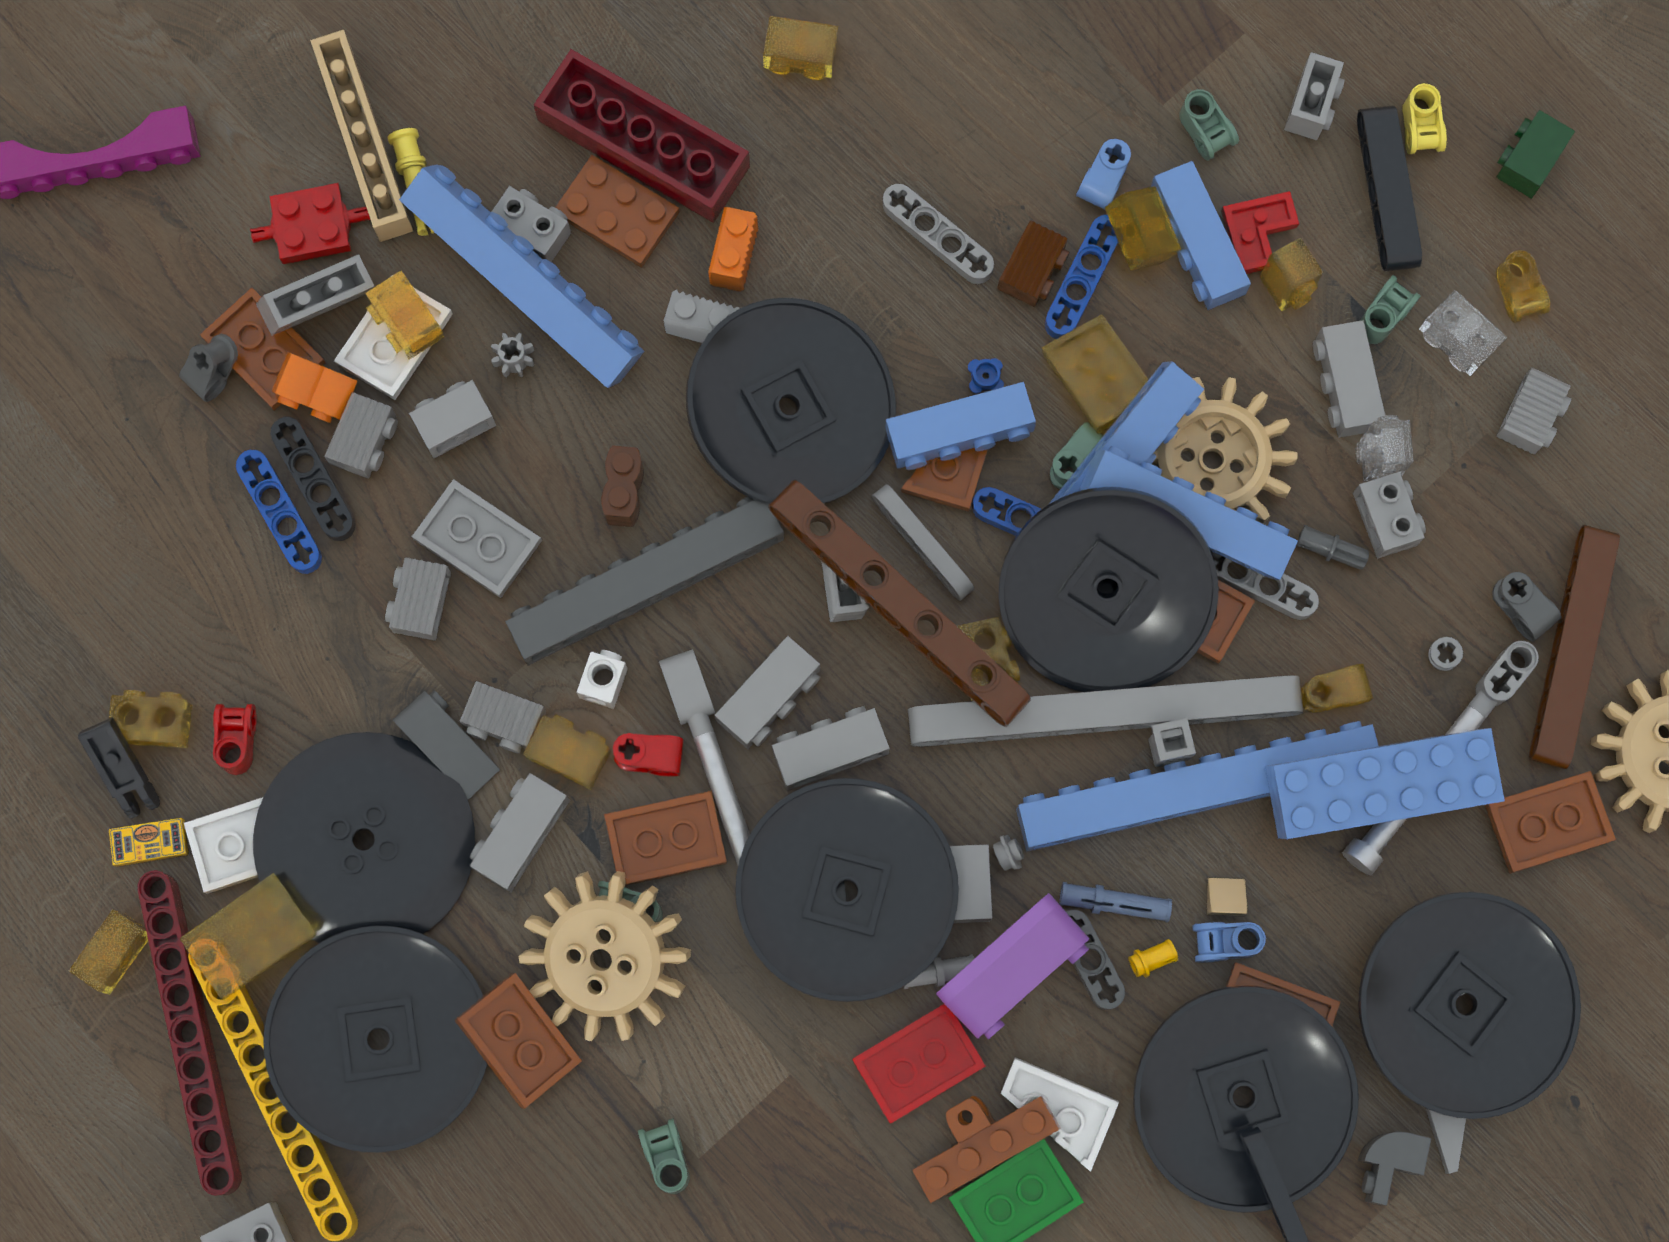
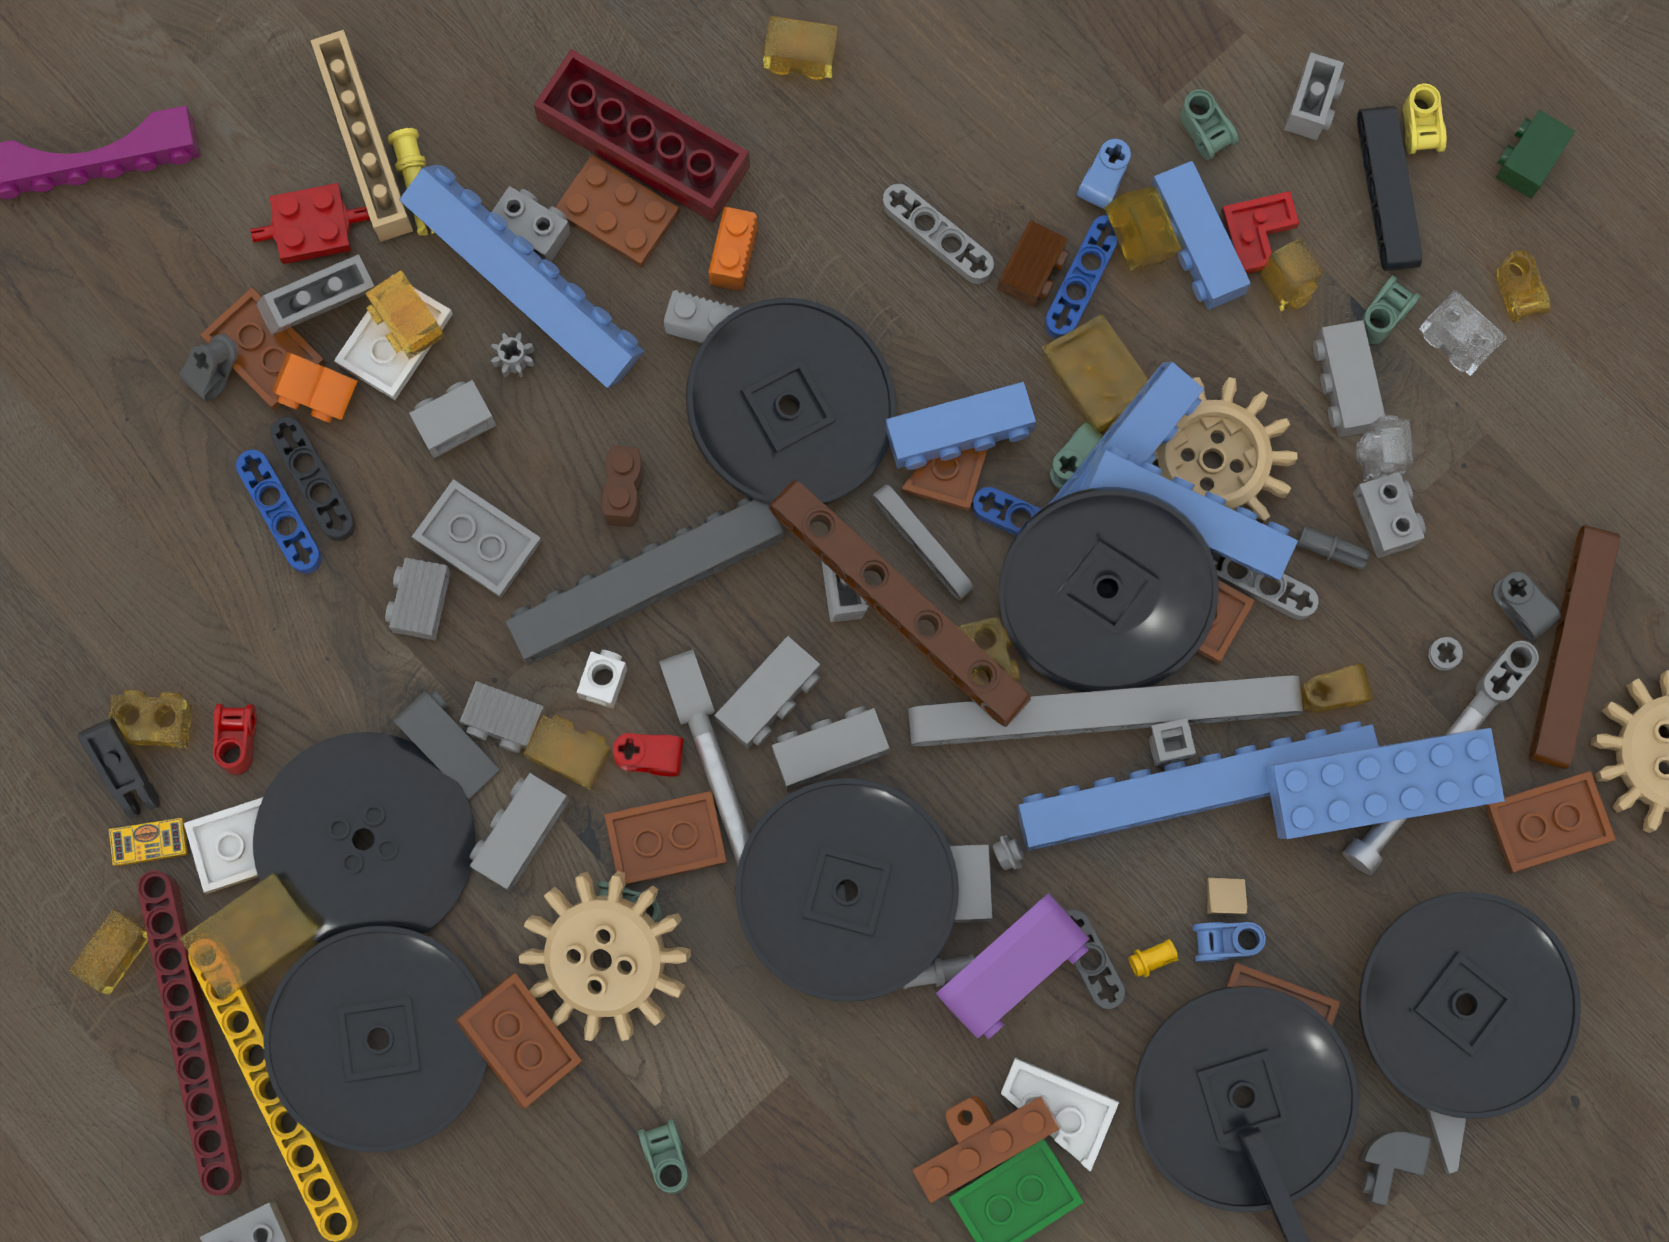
light grey brick [324,392,398,479] -> none
red plate [852,1004,986,1124] -> none
blue plate [968,358,1004,394] -> none
sand blue pin [1059,882,1172,922] -> none
light grey brick [1496,368,1571,454] -> none

